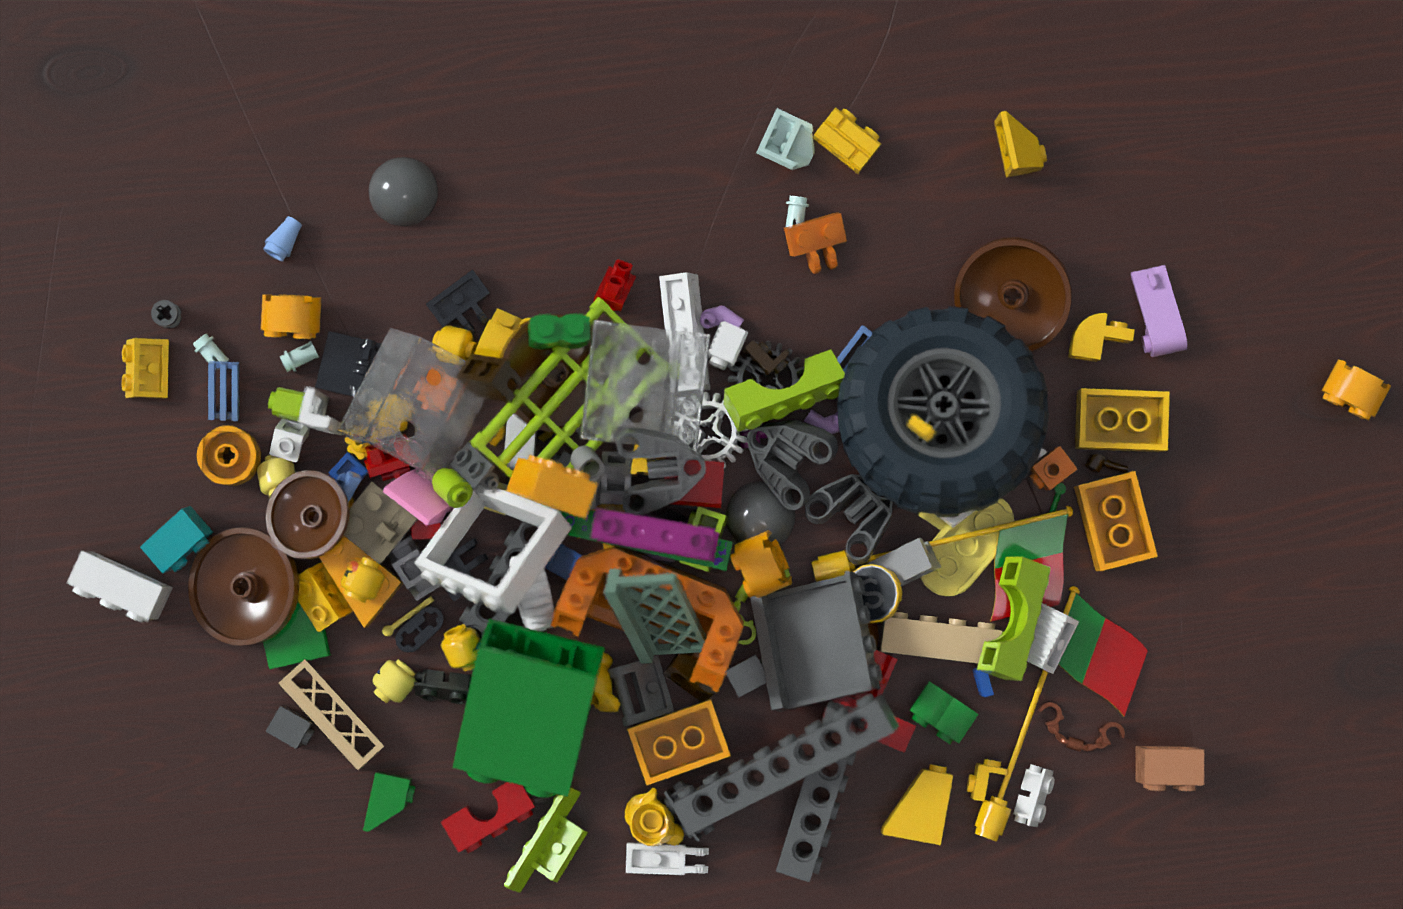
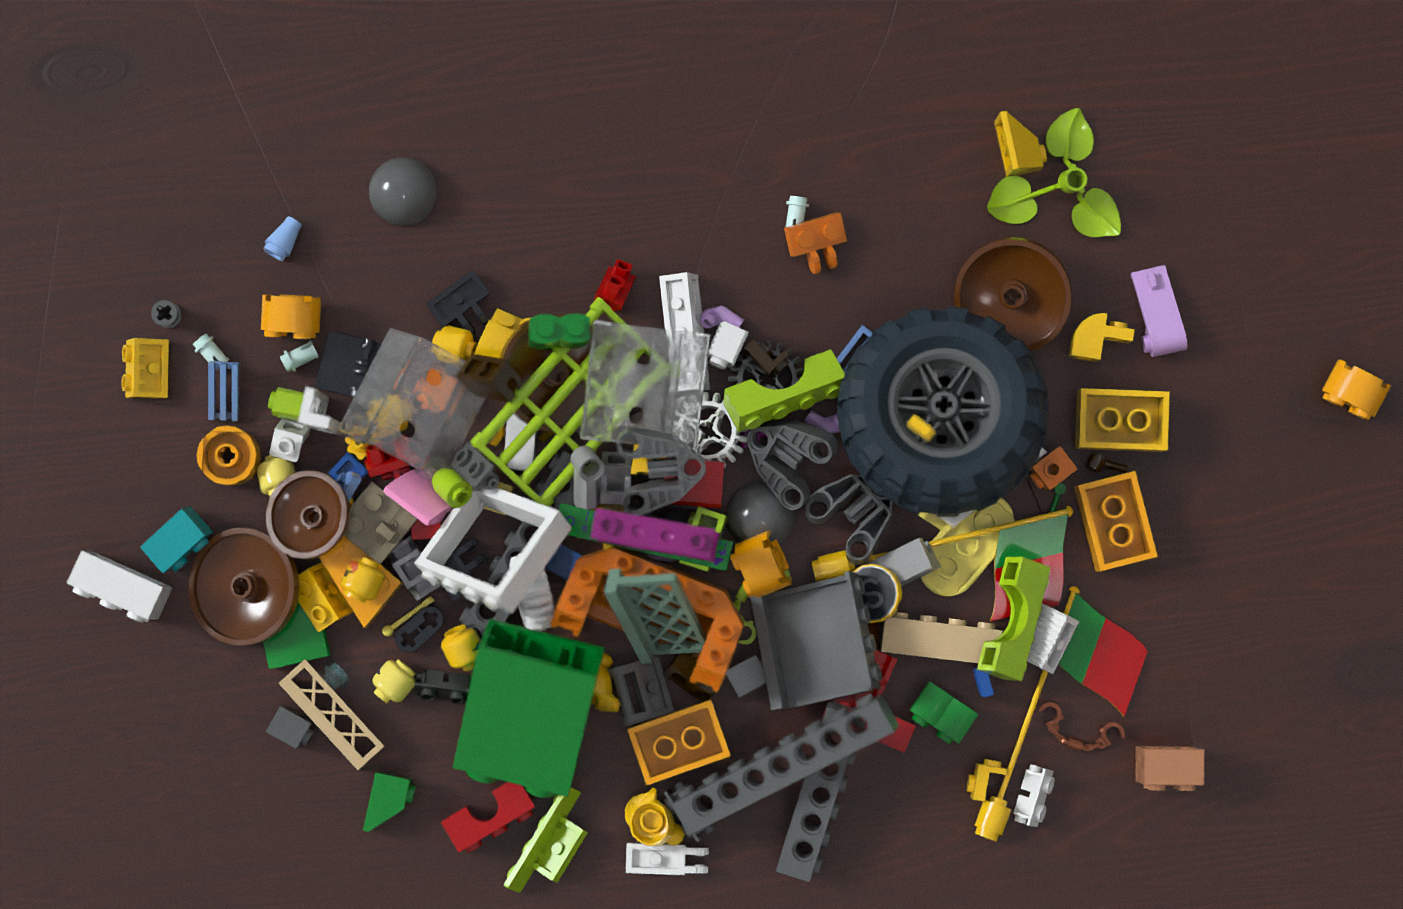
light orange brick [506,455,598,519] -> none
light aqua slope [756,108,815,170] -> none
yellow brick [813,108,881,174] -> none
yellow slope [881,764,953,845] -> none
none -> clear light blue plate [323,663,350,690]
none -> lime plant [987,108,1121,238]

